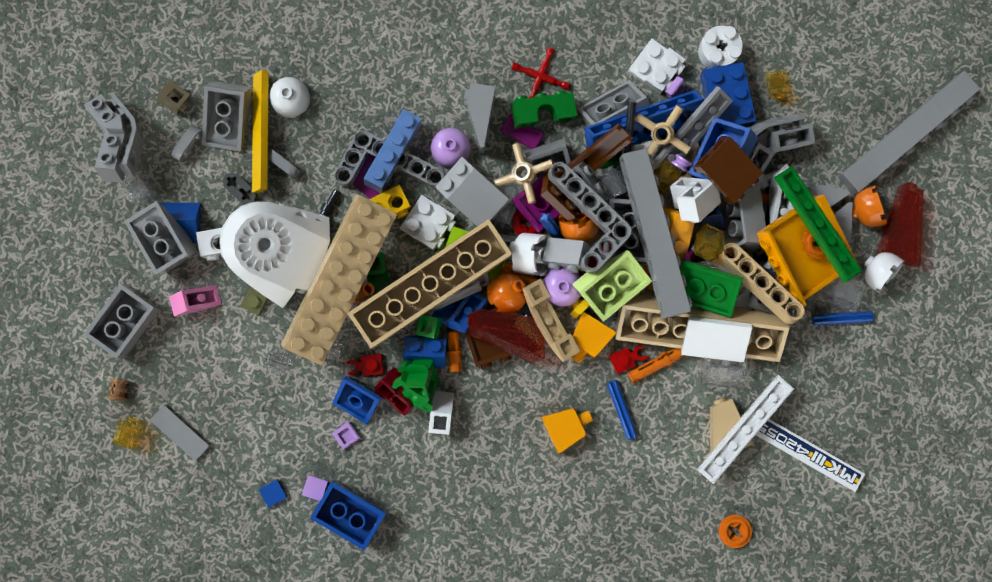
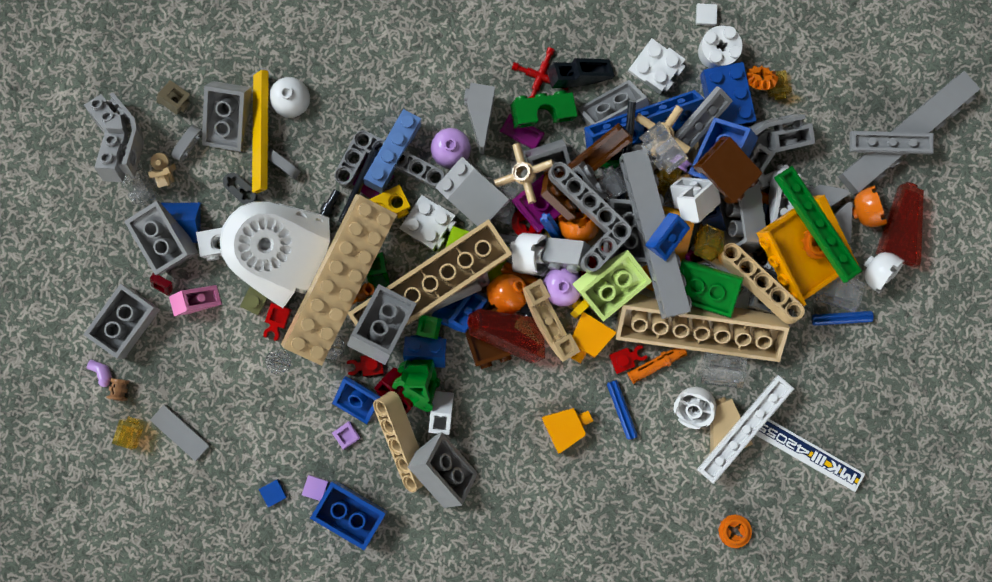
orange axle [446,331,463,372] -> none
lavender tile [665,76,686,99] -> none
white tile [681,316,752,362] -> none
none -> lavender arm [87,360,112,387]
none -> tan hips [148,153,176,188]
none -> dark red tile [150,272,173,296]
none -> red plate [263,303,292,341]
none -> black bar [338,147,379,223]
none -> light grey slope [347,284,417,365]
none -> tan beam [373,391,424,493]
none -> light grey slope [408,432,478,508]
none -> black slope [547,58,615,88]
none -> clear brick [639,121,689,174]
none -> blue slope [645,213,690,261]
none -> white cylinder [674,387,717,429]
none -> white tile [696,3,717,26]
none -> orange gear [746,65,778,90]
none -> light grey tile [849,131,934,155]

